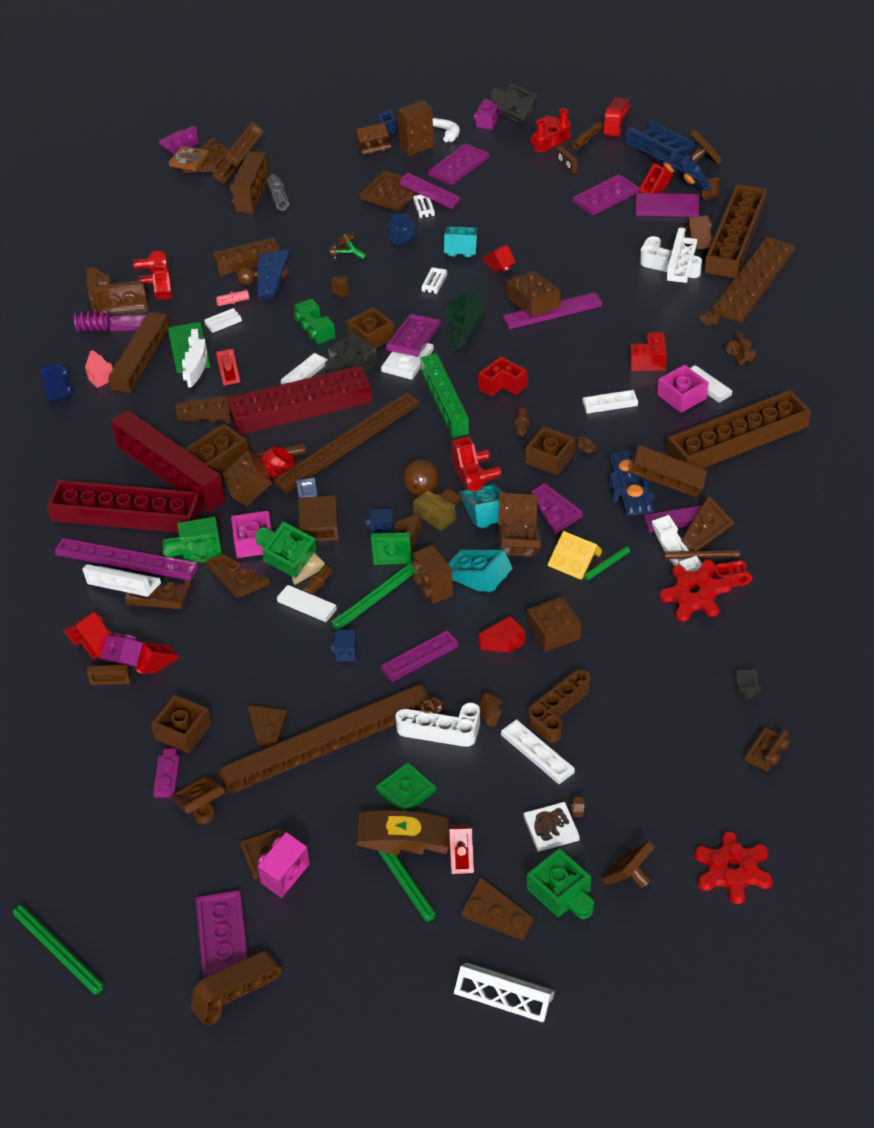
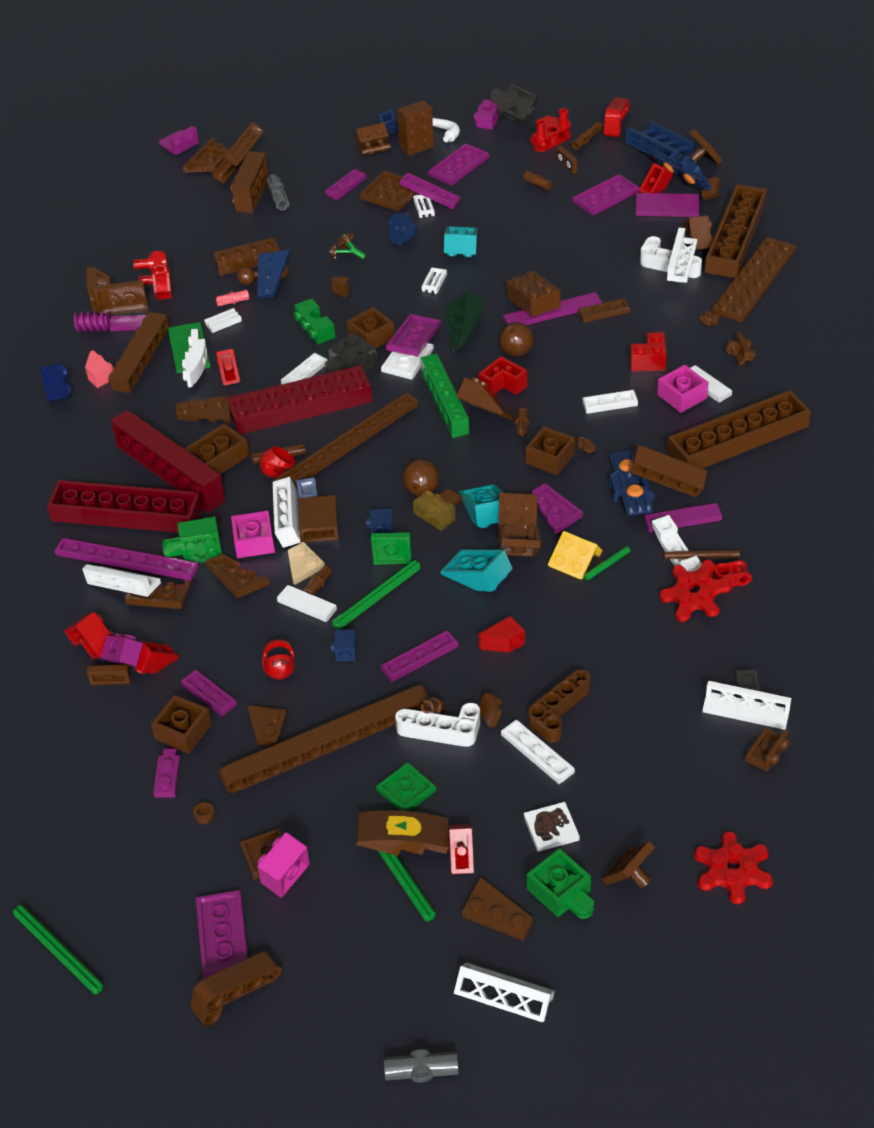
dark orange tile [169,146,209,171] -> none
reddish brown plate [170,776,225,814] -> none
reddish brown brick [223,450,272,506] -> none
green brick [256,522,316,578] -> none
reddish brown slope [394,513,422,553] -> none
reddish brown brick [412,545,453,604] -> none
red piece [451,437,502,491] -> none
red slope [482,245,516,272] -> none
reddish brown brick [527,596,581,652] -> none
reddish brown tile [571,796,585,817] -> none
reddish brown wing [681,496,734,551] -> none
none -> magenta tile [181,670,237,717]
none -> red helmet [262,640,295,680]
none -> white brick [273,477,301,548]
none -> magenta tile [325,169,366,200]
none -> dark grey piece [384,1050,458,1082]
none -> reddish brown slope [456,377,515,422]
none -> reddish brown piece [499,322,534,357]
none -> reddish brown axle [523,171,552,191]
none -> reddish brown tile [578,298,630,323]
none -> white fence [703,681,792,730]

